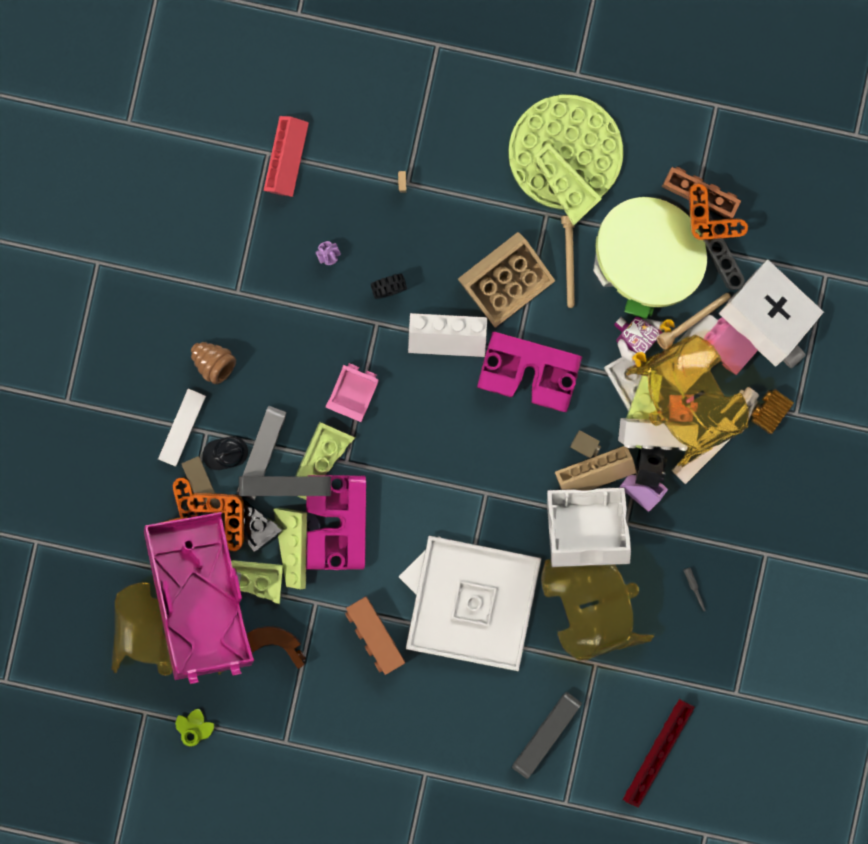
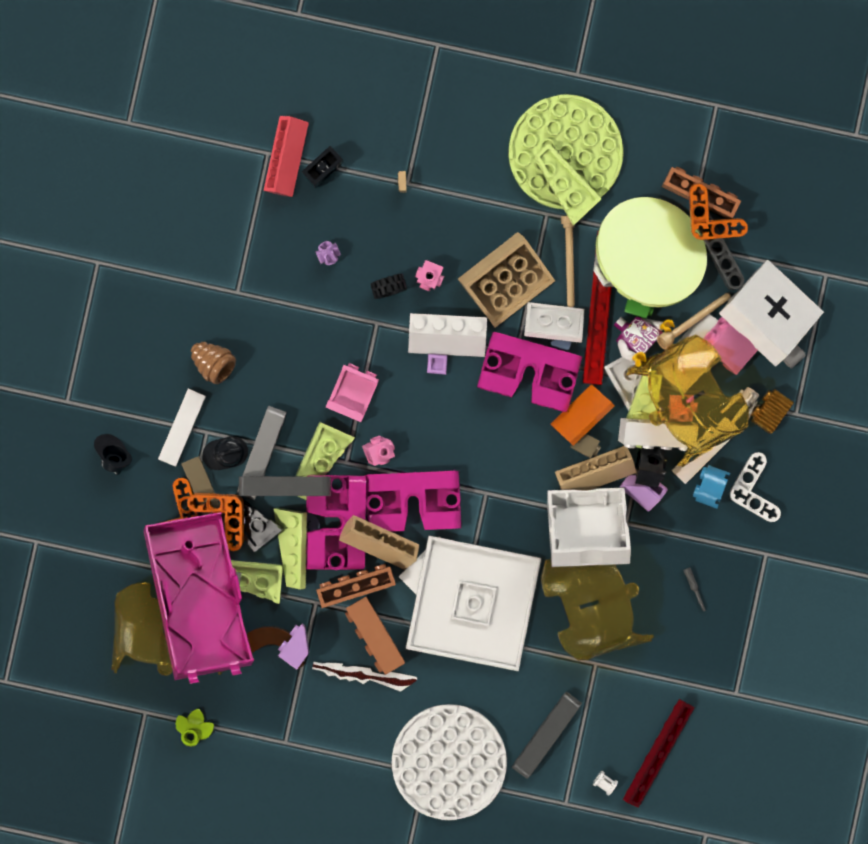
none -> black piece [94,434,132,475]
none -> lavender slope [278,623,309,670]
none -> black brick [302,146,344,188]
none -> white sword [312,662,417,691]
none -> nougat brick [316,564,396,608]
none -> tan brick [339,515,419,570]
none -> bright pink brick [362,436,395,466]
none -> dark pink connector [365,471,461,531]
none -> white tile [392,704,507,820]
none -> bright pink brick [415,260,444,291]
none -> lavender tile [427,354,447,375]
none -> white tile [524,302,585,343]
none -> sand blue slope [550,340,571,351]
none -> orange tile [551,384,615,446]
none -> red tile [583,231,612,385]
none -> white bush [593,771,618,796]
none -> dark azure brick [693,465,730,509]
none -> white beam [729,453,781,522]

